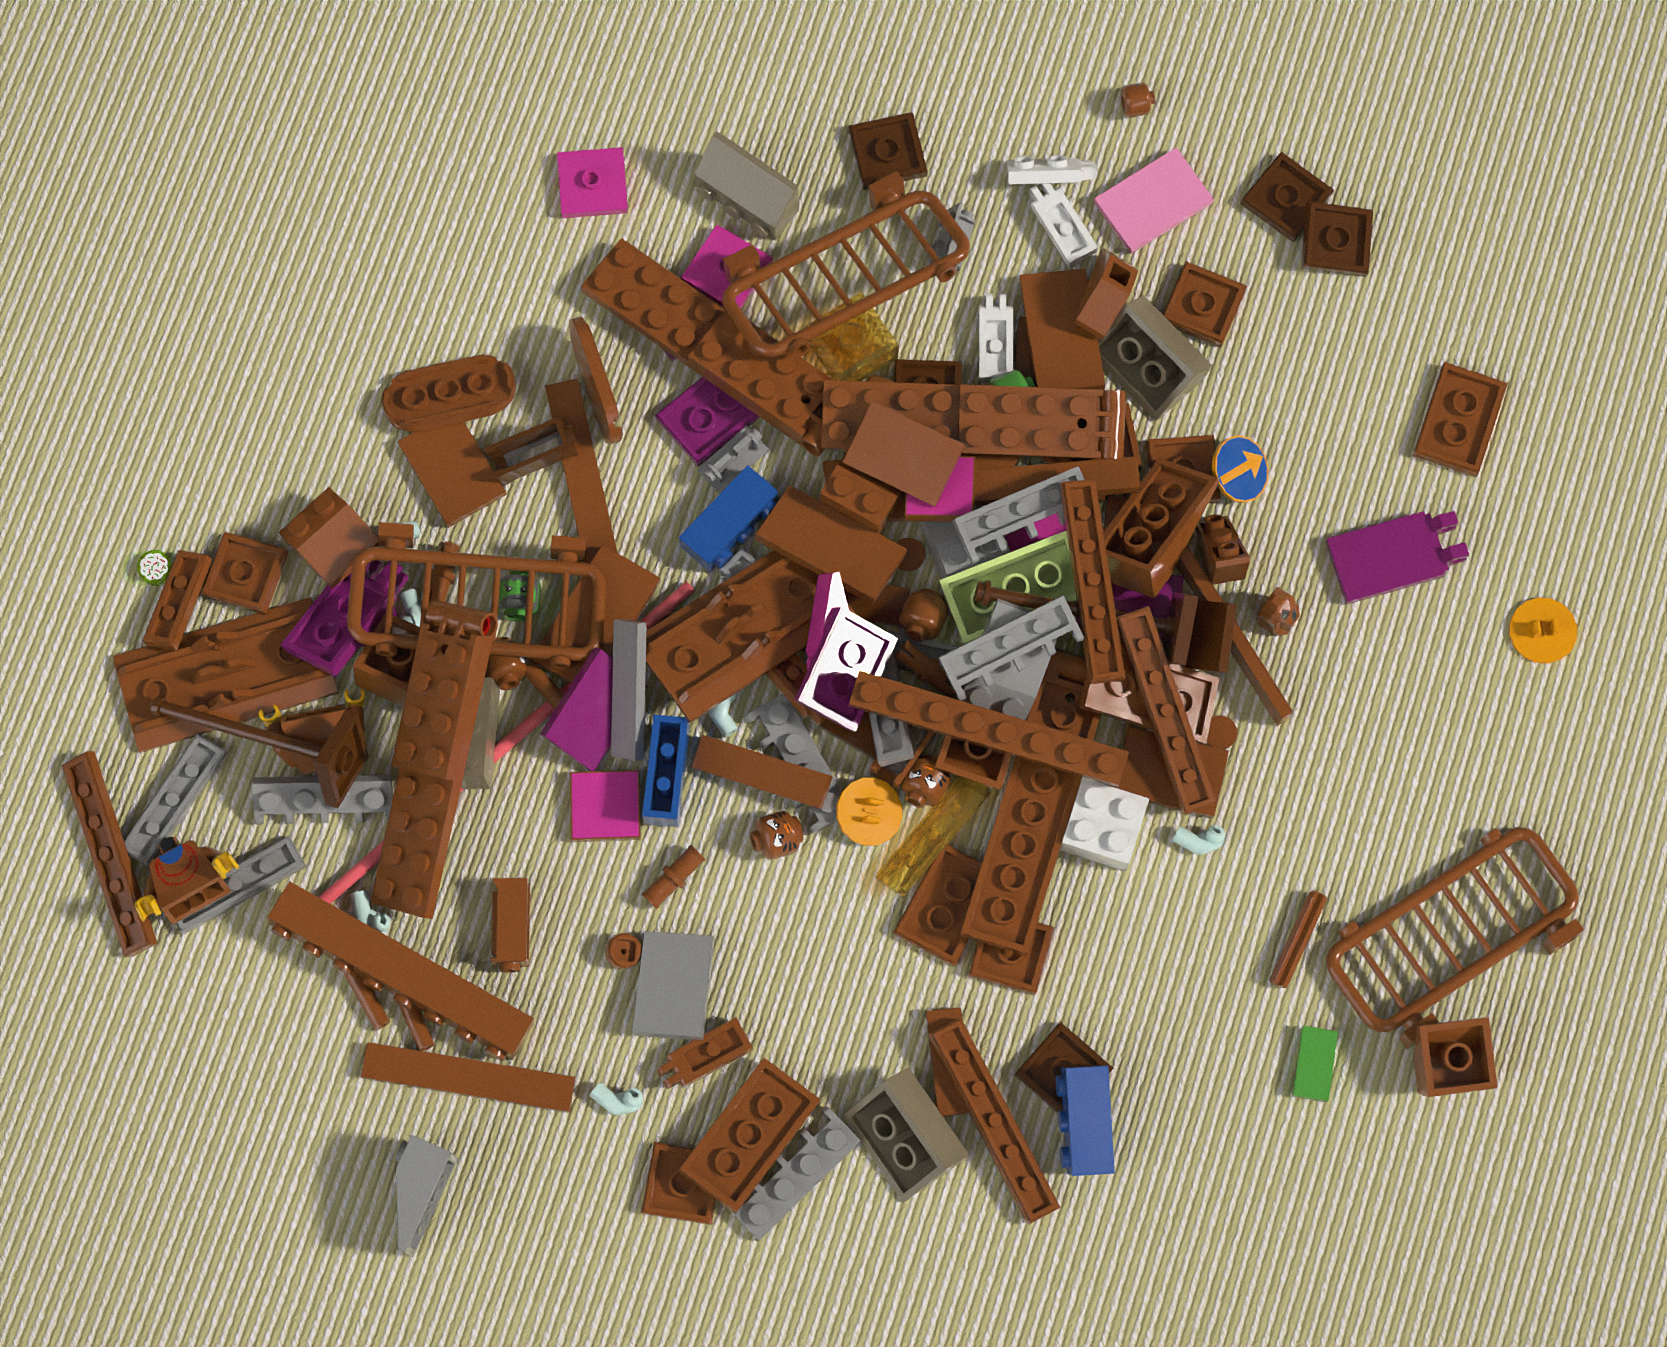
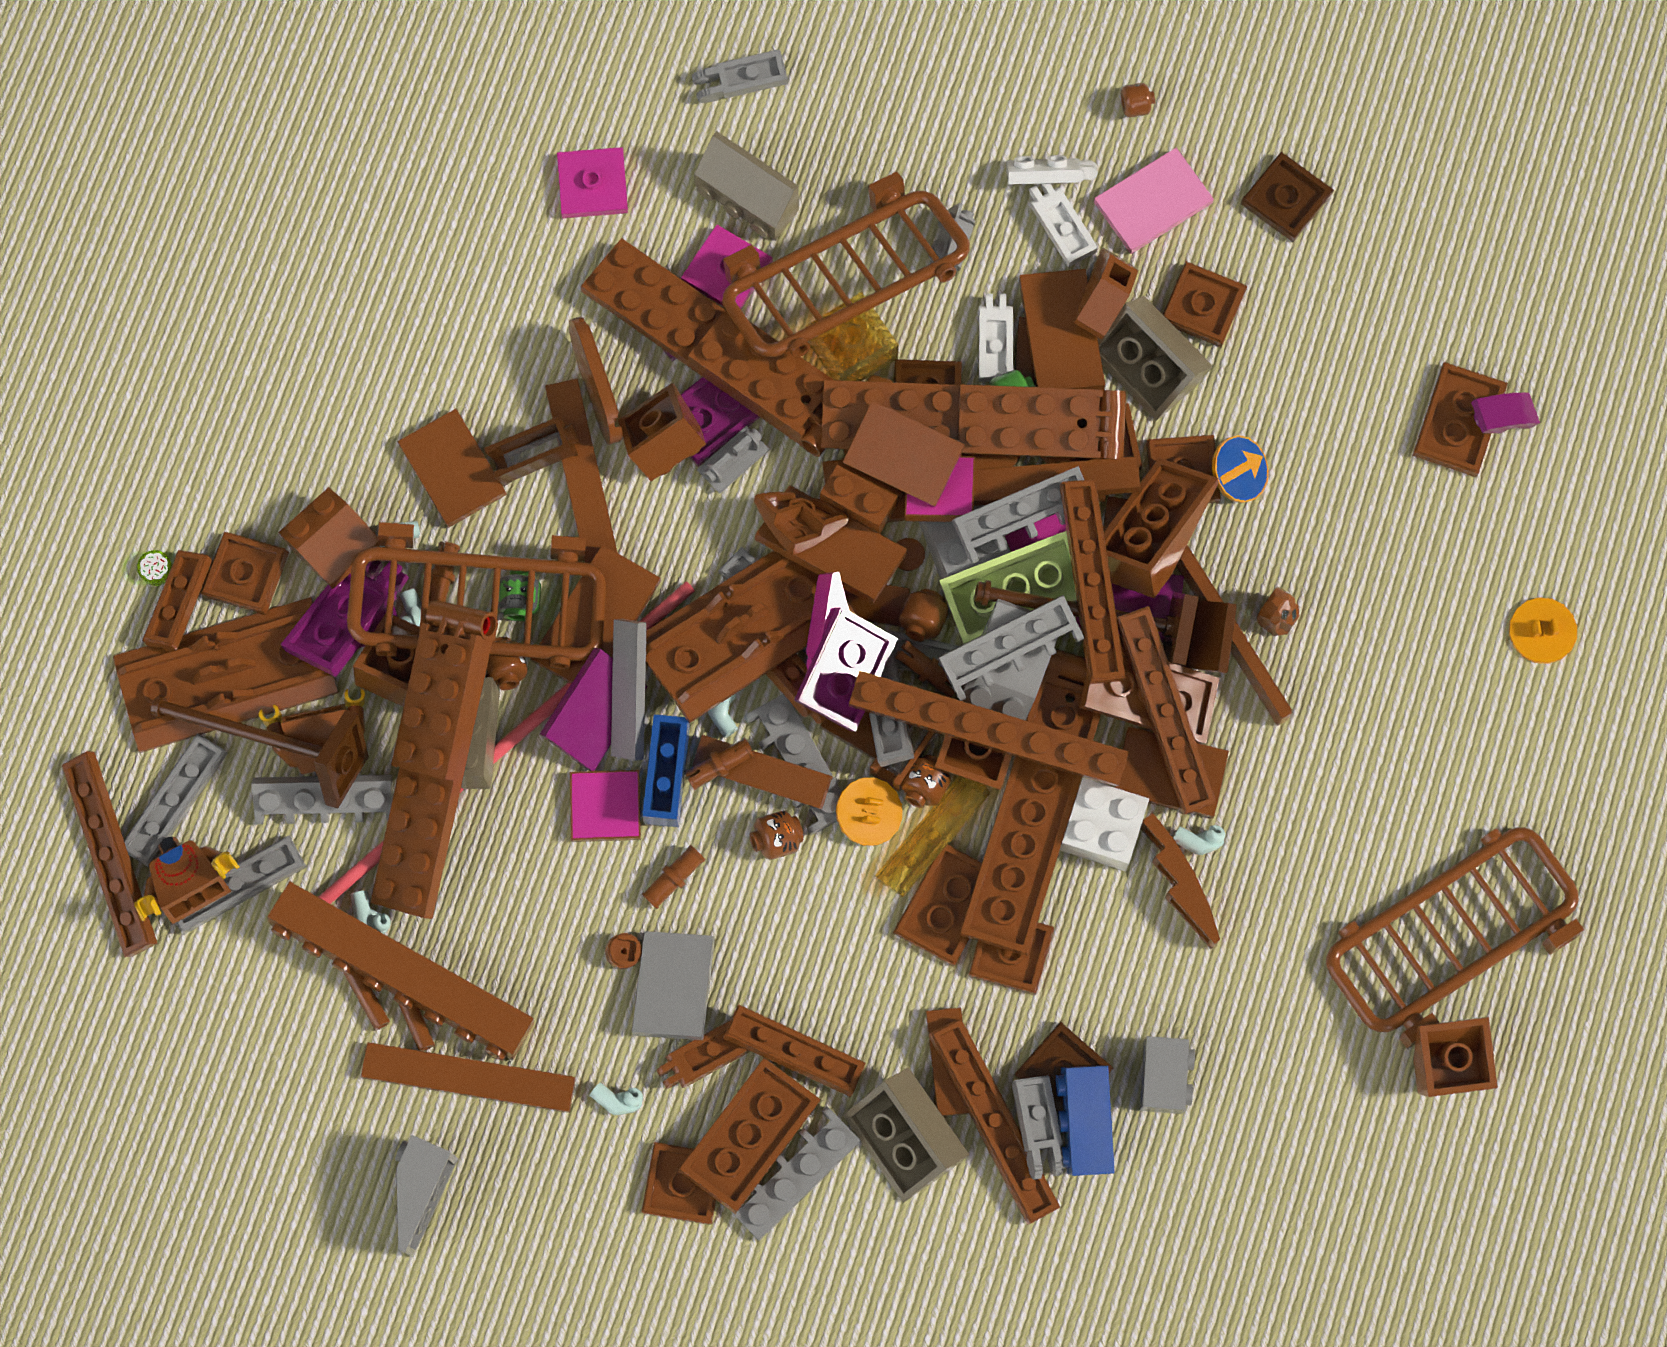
dark orange tile [382,355,516,432] -> none
dark orange window [491,878,530,973] -> none
dark orange piece [524,662,564,709] -> none
blue brick [679,465,778,573] -> none
reddish brown tile [849,112,928,190] -> none
dark orange slope [1196,514,1250,585] -> none
dark orange piece [1207,715,1237,749] -> none
dark orange axle [1270,890,1327,989] -> none
bright green tile [1292,1026,1338,1102] -> none
reddish brown tile [1301,201,1373,277] -> none
magenta tile [1326,511,1470,605] -> none
none -> dark orange slope [618,383,706,481]
none -> dark orange pin [684,737,756,790]
none -> light grey hinge [692,49,788,103]
none -> dark orange tile [723,1004,866,1097]
none -> dark orange brick [754,492,849,555]
none -> light grey hinge [1012,1075,1064,1179]
none -> dark orange slope [1140,813,1220,949]
none -> light grey brick [1140,1036,1195,1114]
none -> magenta slope [1471,392,1540,434]

